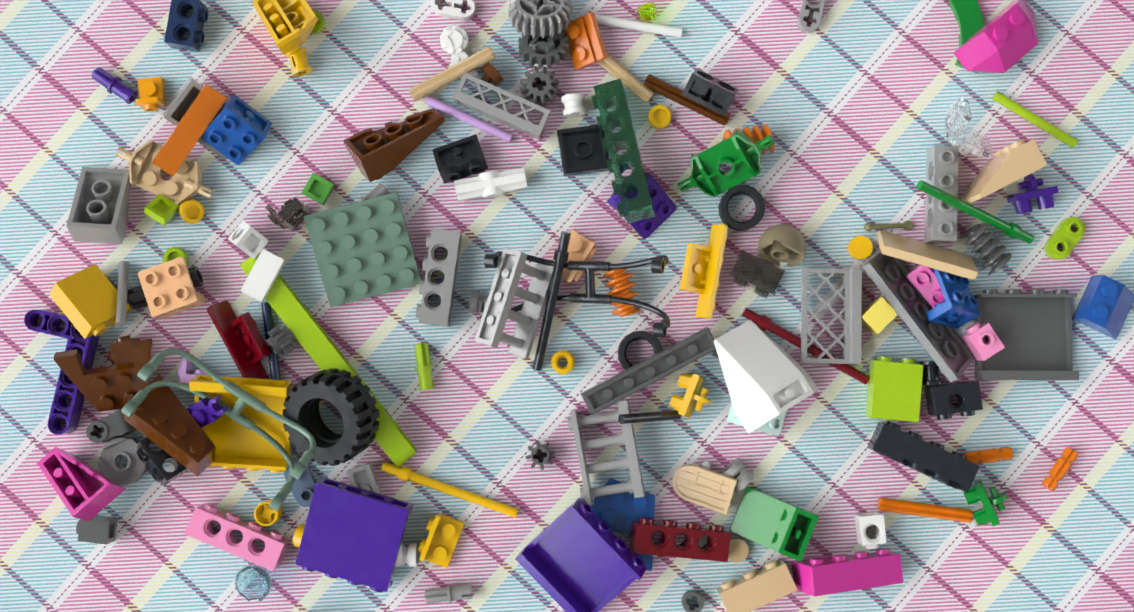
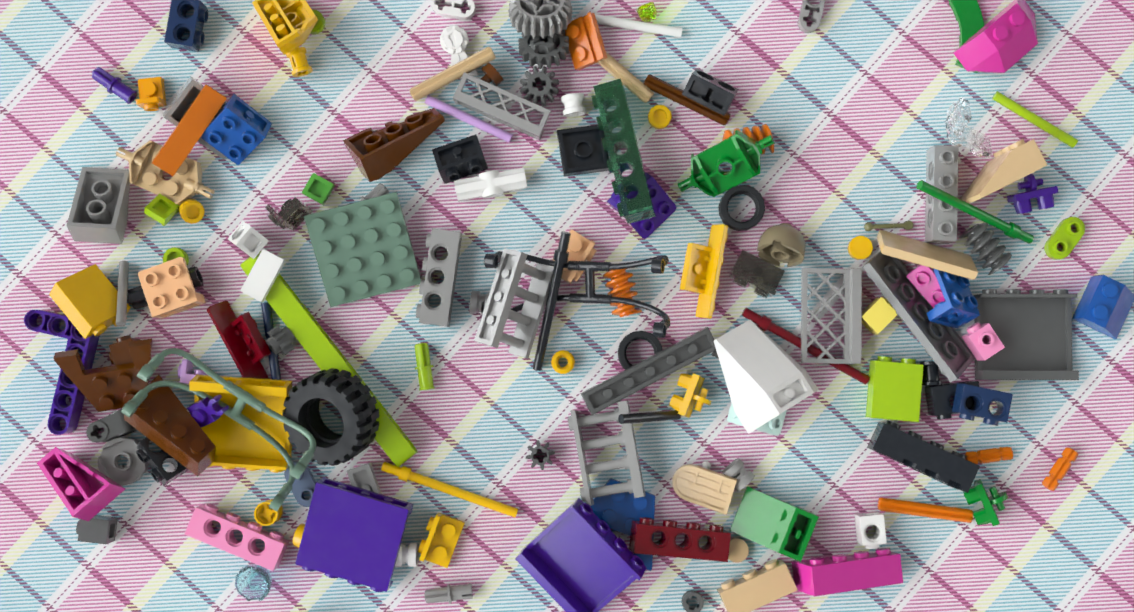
none -> dark blue brick [952,383,1013,426]

